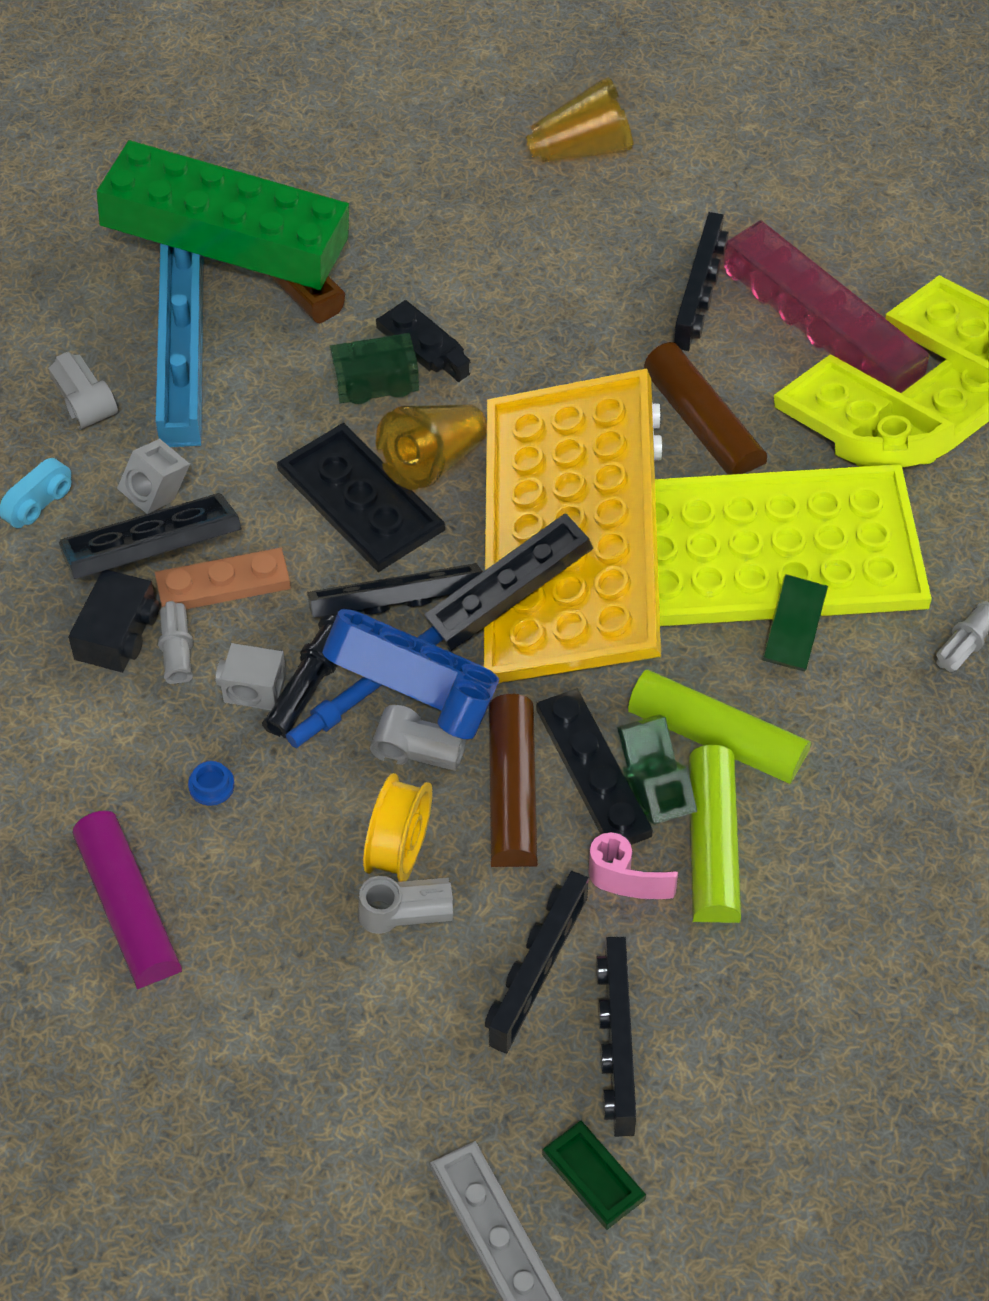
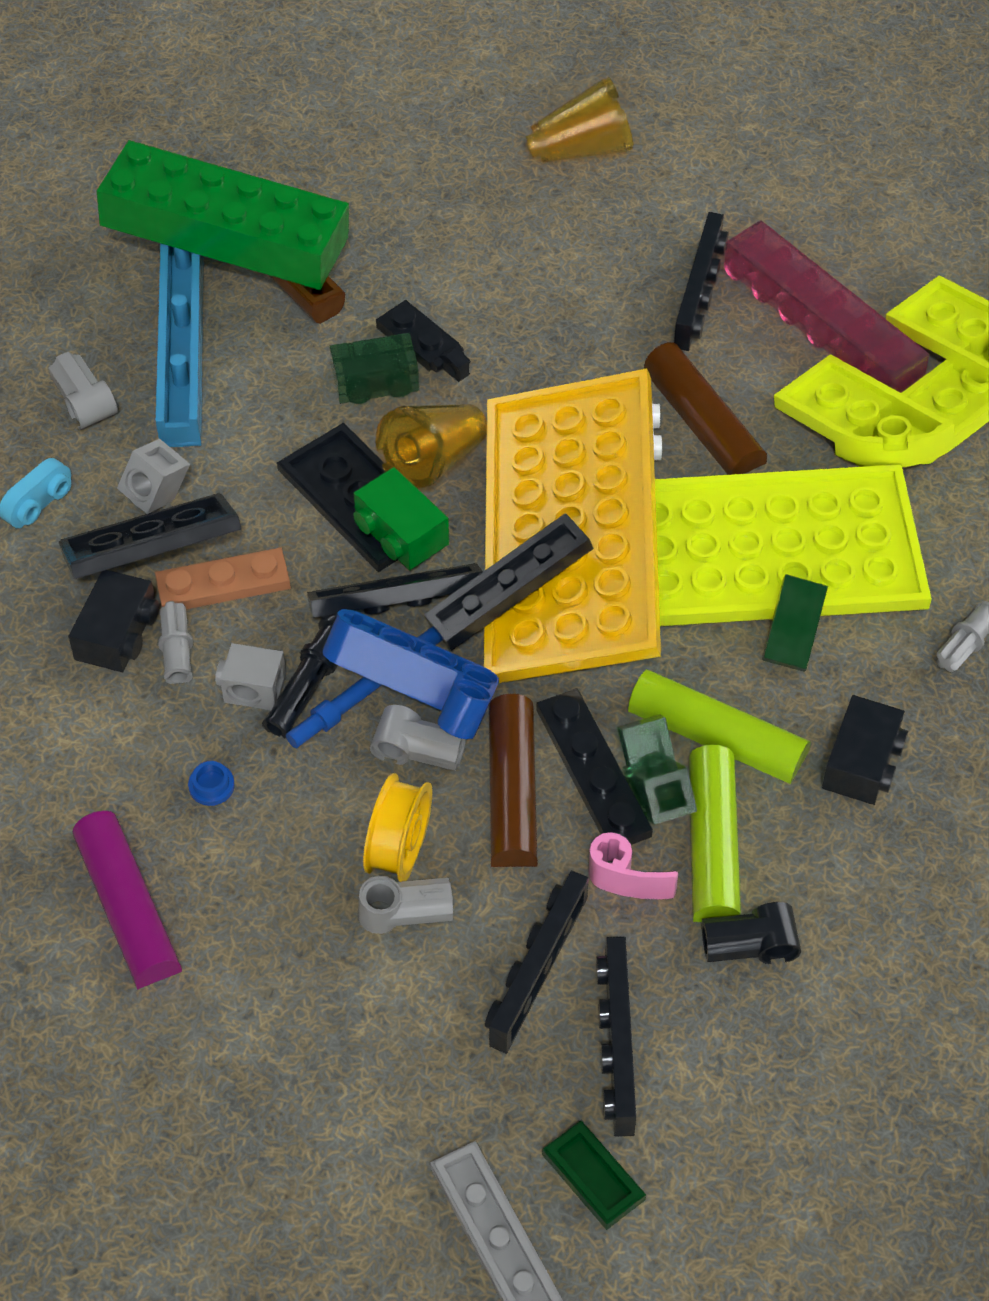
none -> green brick [353,467,449,571]
none -> black piece [701,902,801,964]
none -> black brick [822,695,909,805]

